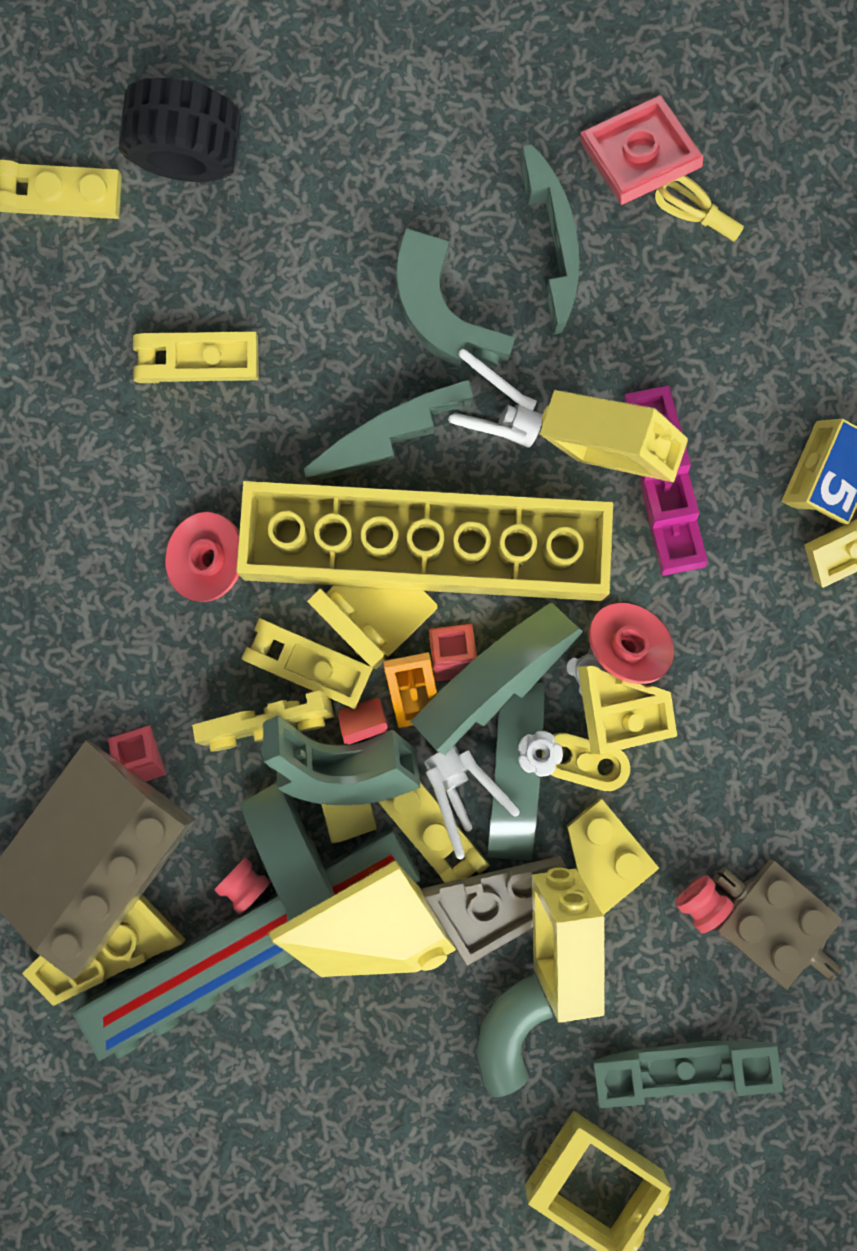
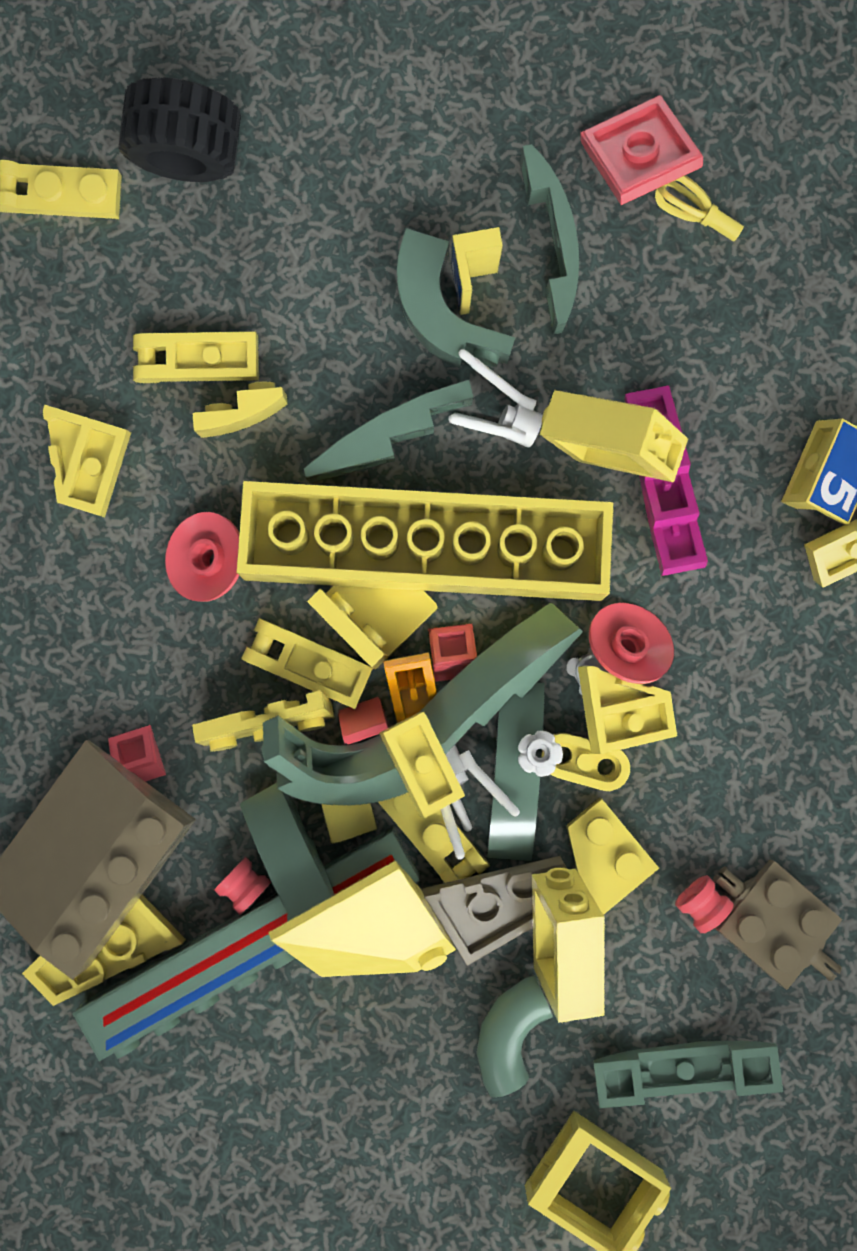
none -> light yellow wing [43,405,131,517]
none -> light yellow slope [193,382,287,438]
none -> light yellow plate [379,712,465,818]
none -> light yellow panel [451,227,503,315]

